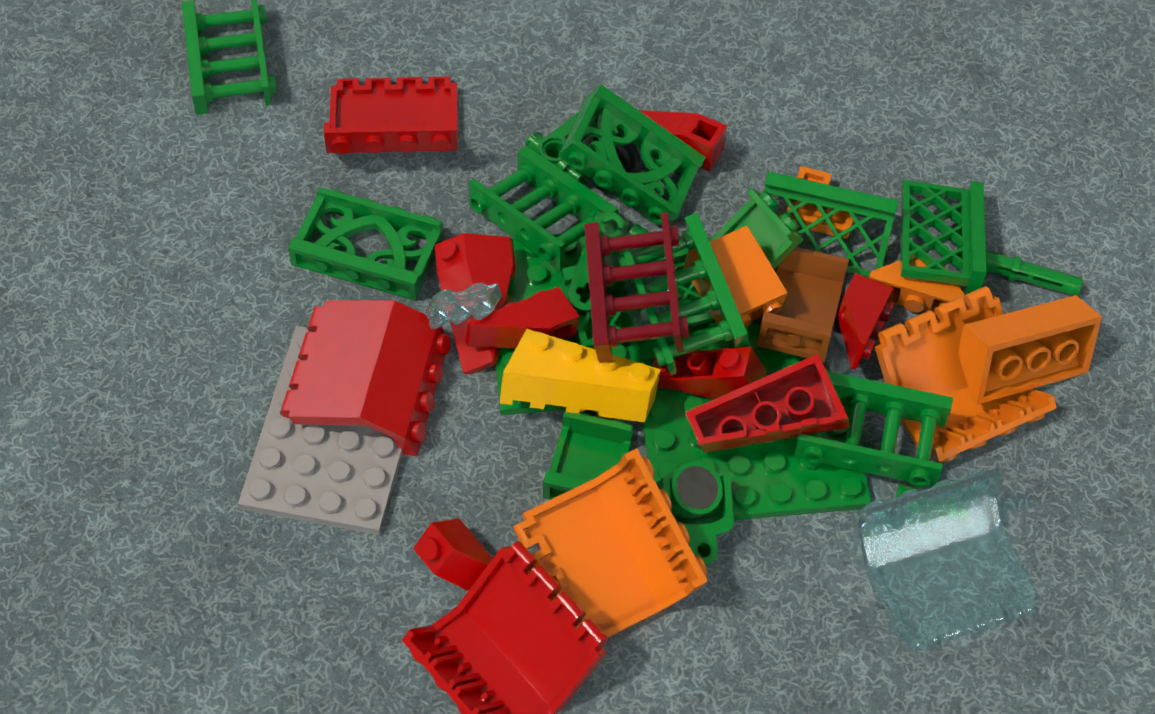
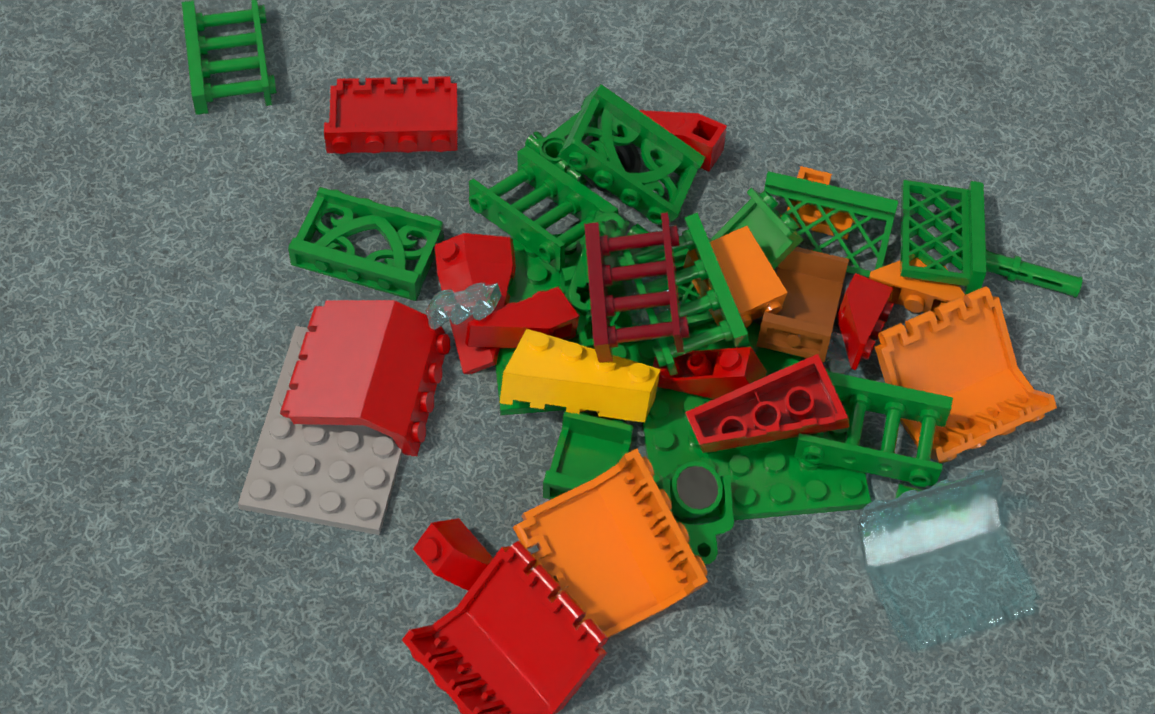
orange slope [958,295,1102,405] -> none

